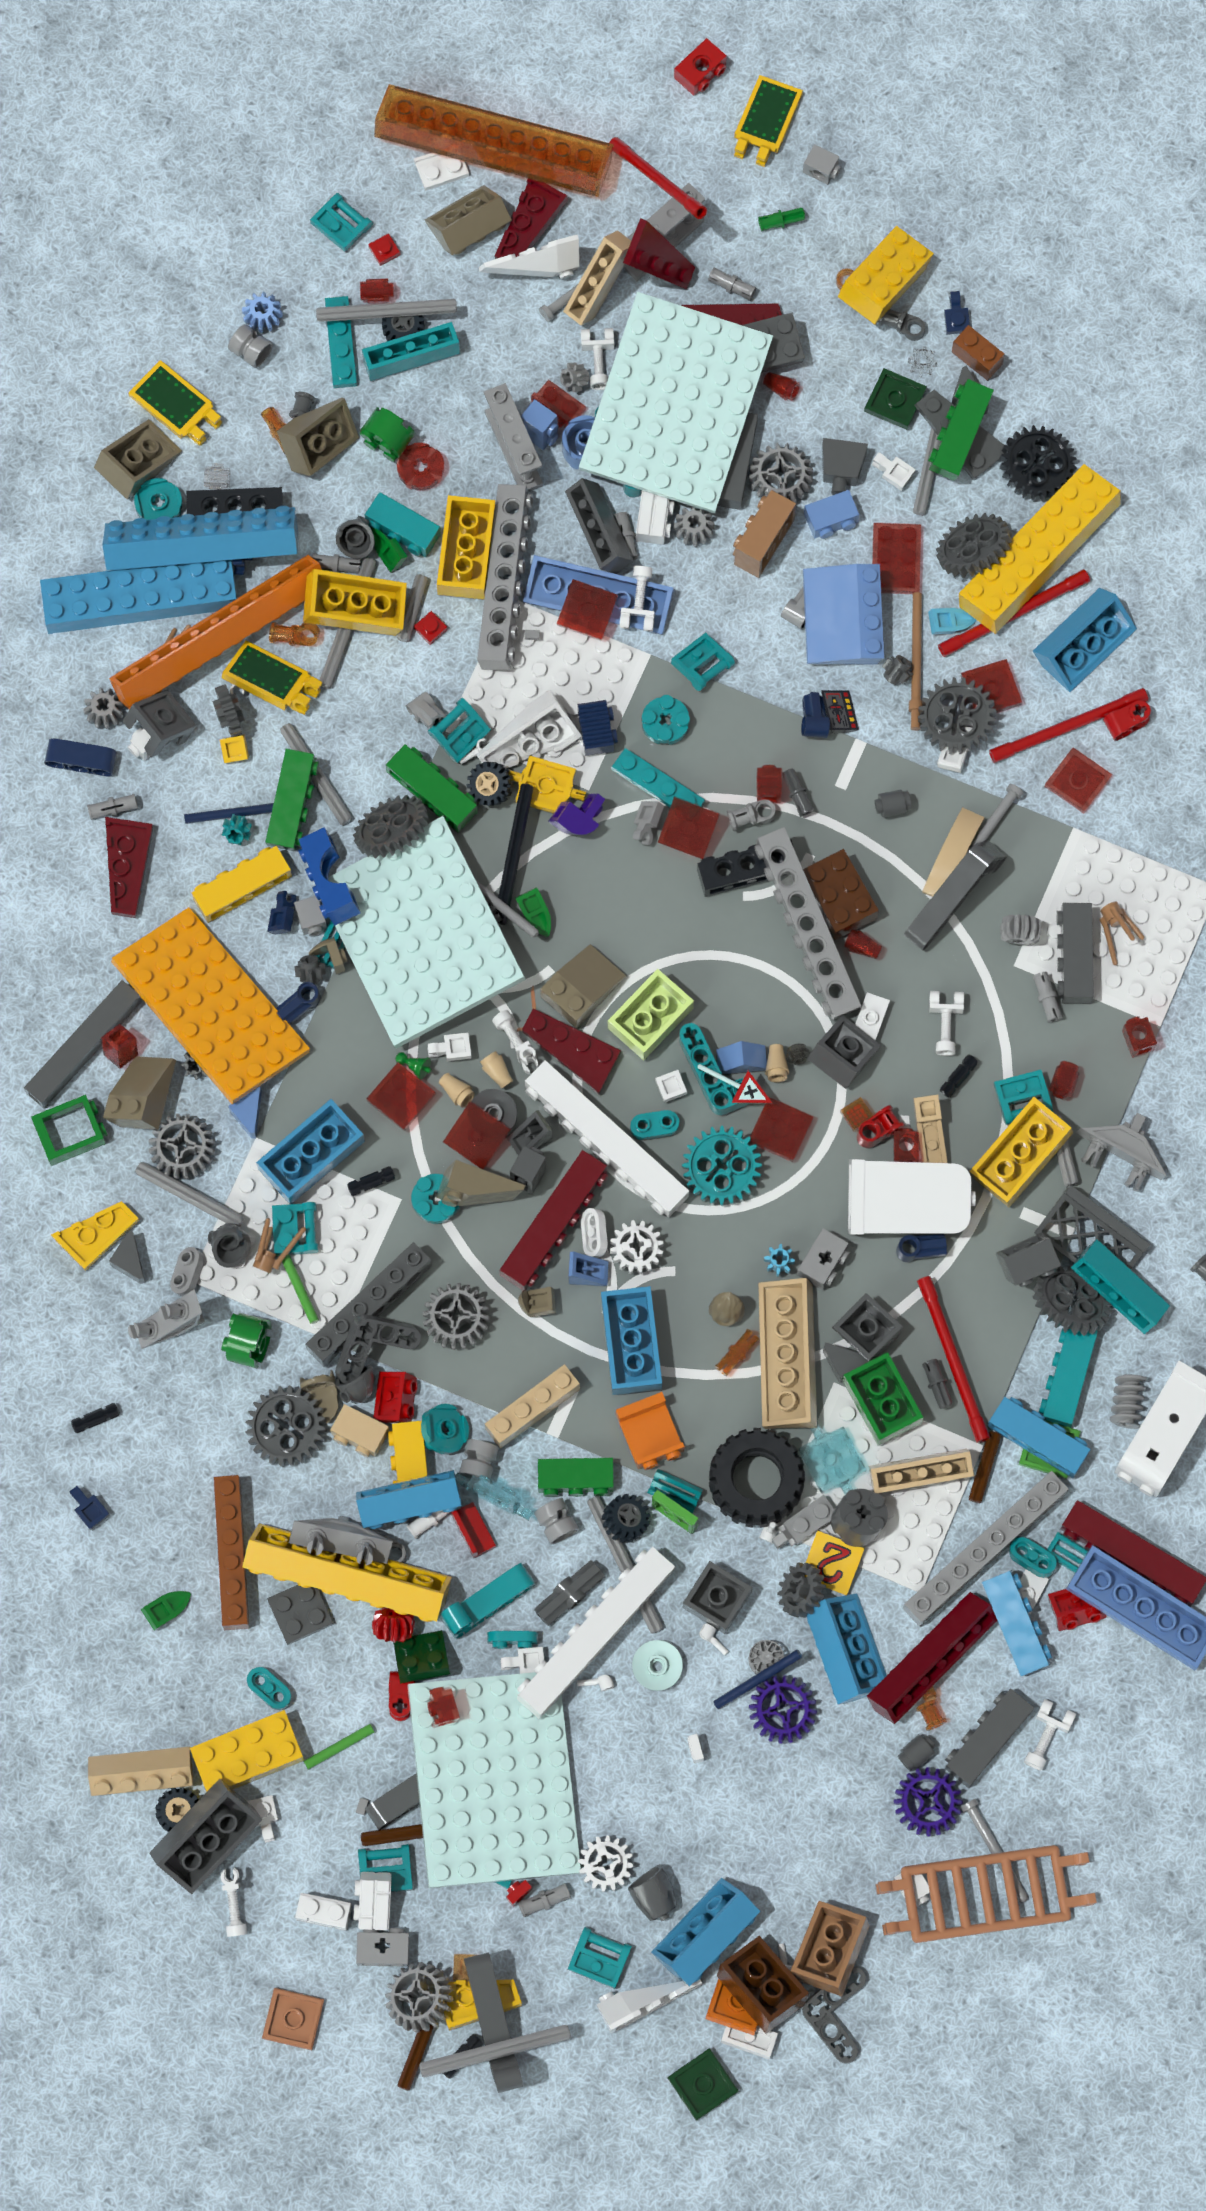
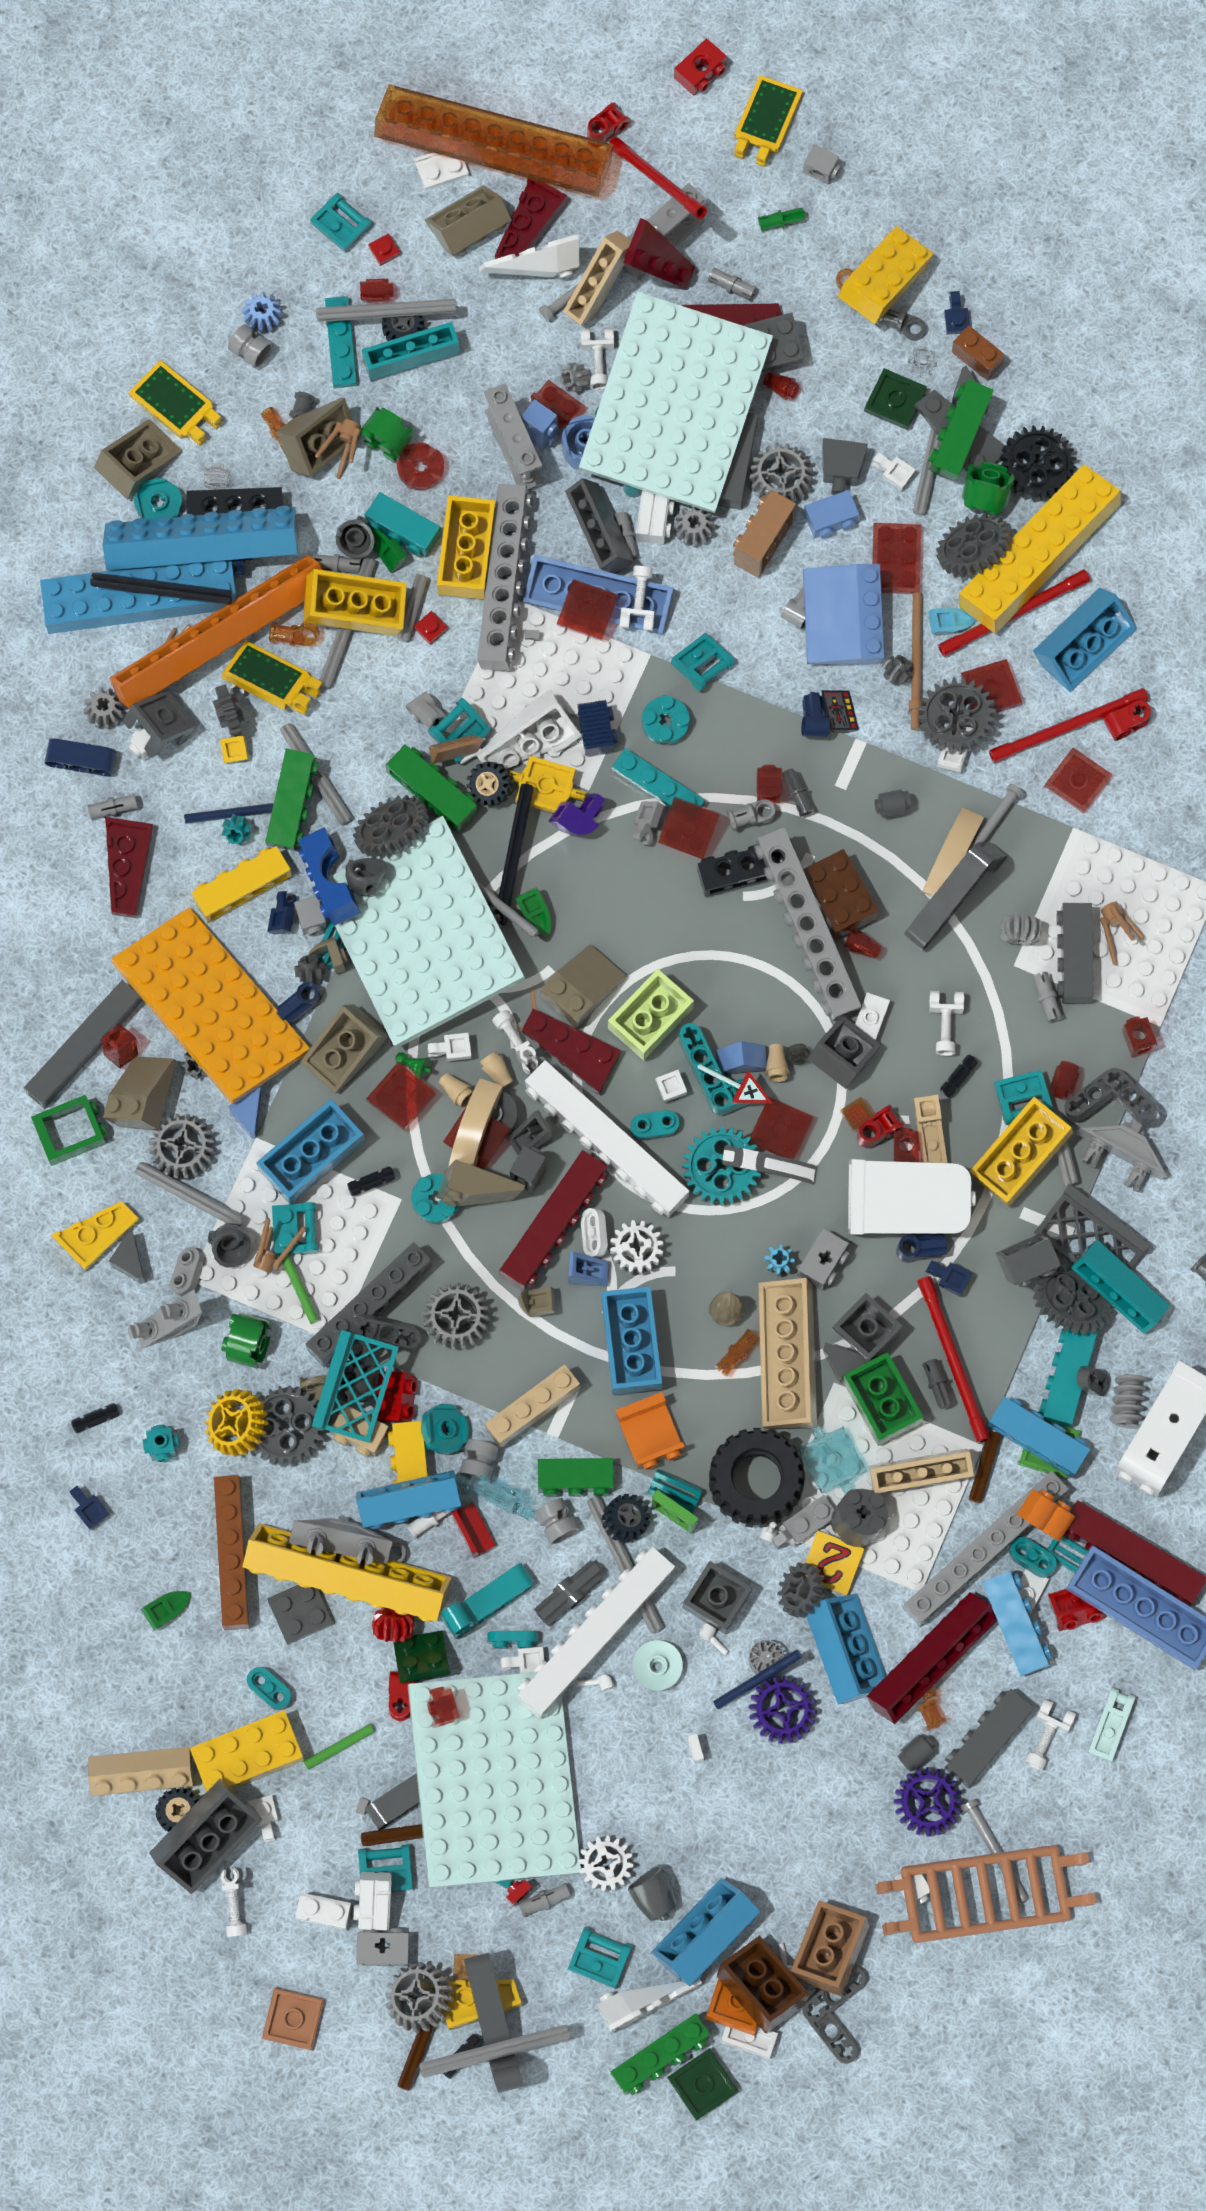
none -> black axle [90,572,233,604]
none -> teal brick [142,1425,180,1462]
none -> yellow gear [203,1389,269,1457]
none -> dark tan slope [300,1004,389,1093]
none -> teal fence [311,1329,399,1443]
none -> medium nougat plant [315,419,361,479]
none -> dark grey helmet [345,858,387,896]
none -> medium nougat slope [429,735,483,763]
none -> tan slope [448,1078,504,1167]
none -> red piece [587,102,631,146]
none -> green brick [610,2013,710,2096]
none -> sticker [722,1146,816,1184]
none -> dark blue plate [925,1260,972,1297]
none -> green brick [962,462,1014,515]
none -> orange brick [1016,1489,1076,1541]
none -> dark grey beam [1064,1068,1157,1125]
none -> dark grey beam [1077,1366,1109,1396]
none -> light aqua plate [1088,1687,1136,1762]

